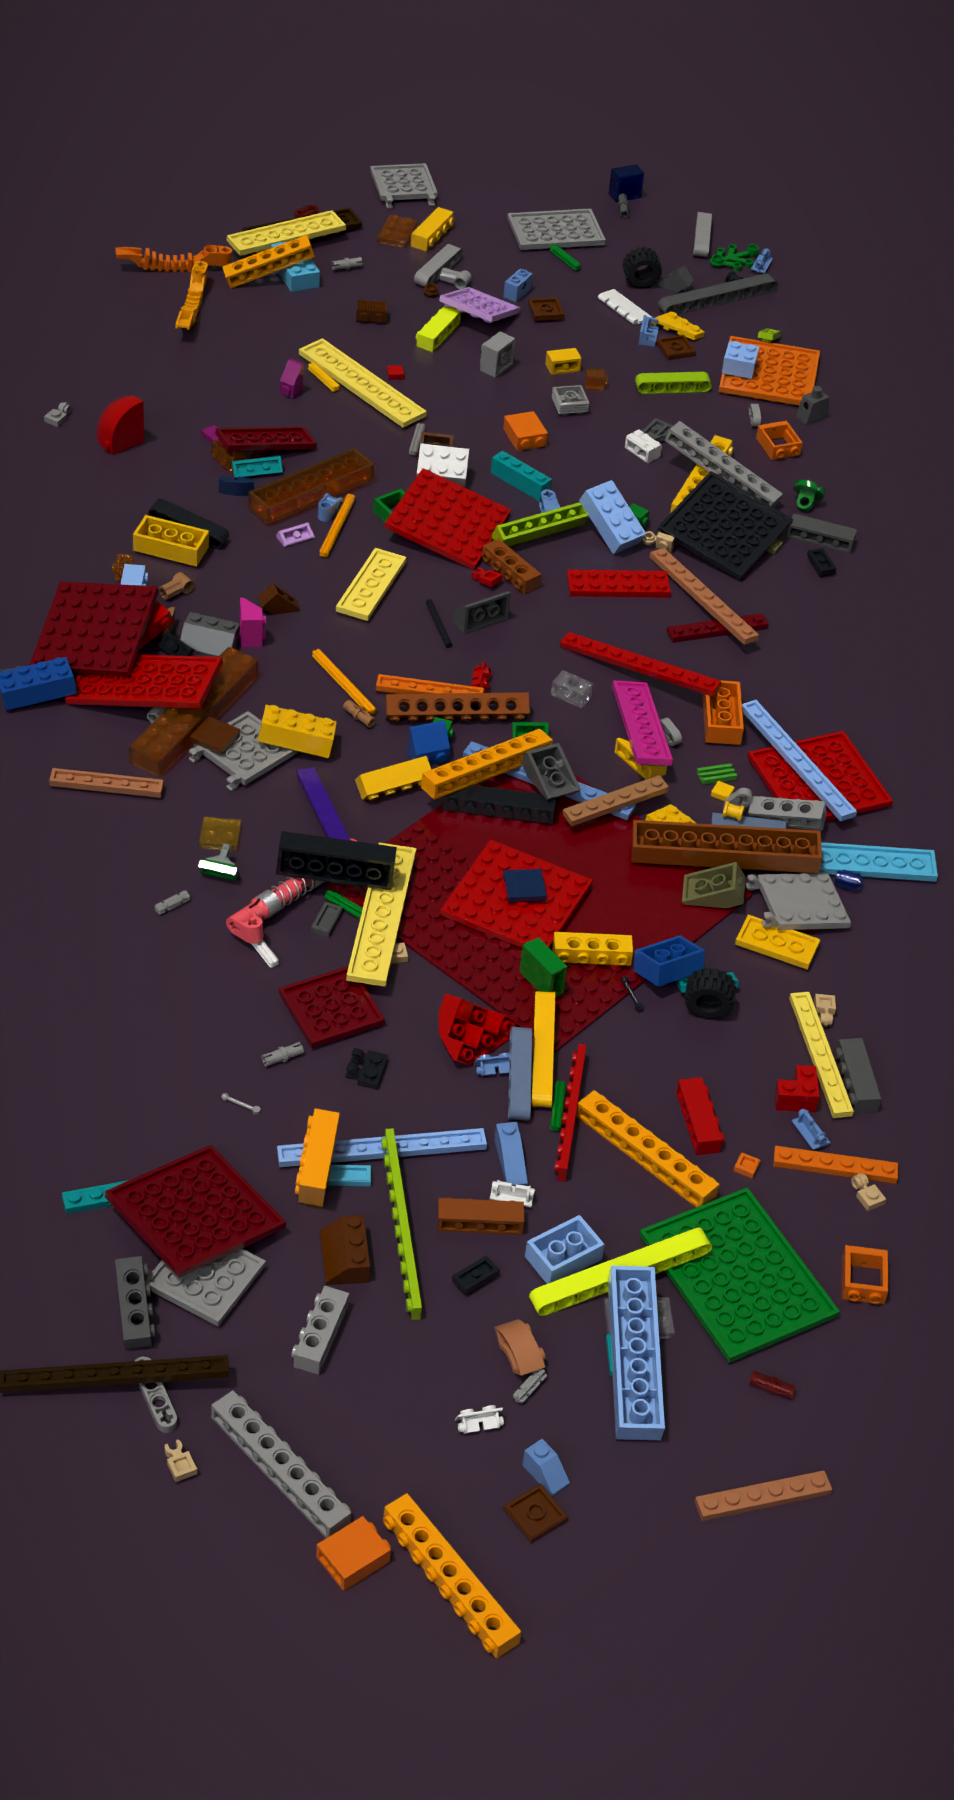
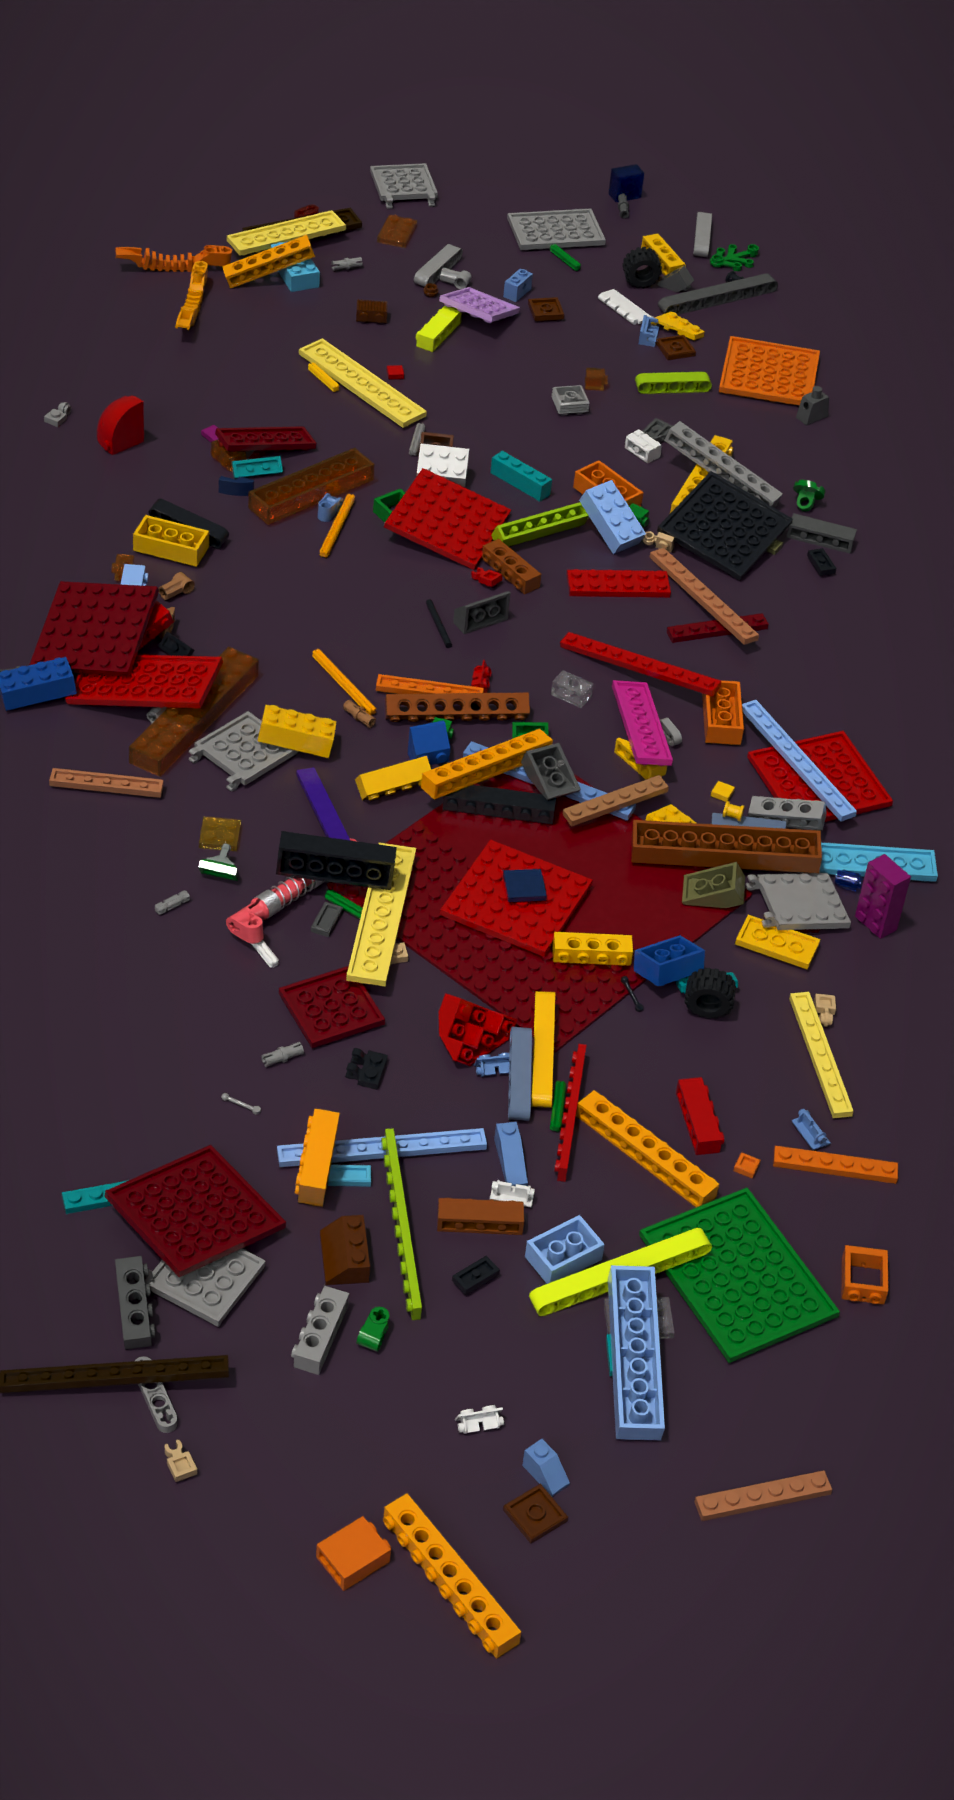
slope [180,612,240,661] -> none
reddish brown tile [190,716,240,755] -> none
light grey brick [211,1390,351,1538] -> none
dark pink slope [239,597,266,647] -> none
reddish brown slope [258,583,300,615] -> none
lavender slope [276,523,315,547] -> none
magenta slope [280,359,304,399] -> none
light yellow plate [336,548,406,621] -> none
yellow brick [411,207,455,251] -> none
light grey brick [480,331,515,378] -> none
nougat brick [494,1319,545,1376] -> none
orange brick [503,411,548,451] -> none
light grey axle [513,1368,547,1404] -> none
green brick [519,937,568,997] -> none
medium blue piece [539,489,560,513] -> none
yellow brick [545,348,582,375] -> none
bright green tile [697,763,737,785] -> none
light blue brick [722,341,759,379] -> none
light grey beam [723,788,753,810] -> none
light grey beam [749,404,761,427] -> none
clear red pin [749,1370,796,1399] -> none
medium blue hinge [751,248,773,274] -> none
orange window [756,421,803,460] -> none
lime plate [758,328,781,342] -> none
red brick [774,1065,820,1112] -> none
dark grey brick [834,1038,881,1113] -> none
tan plate [851,1173,886,1211] -> none
none -> green piece [356,1307,390,1352]
none -> orange brick [573,460,643,507]
none -> yellow brick [641,234,686,276]
none -> magenta brick [855,854,911,939]

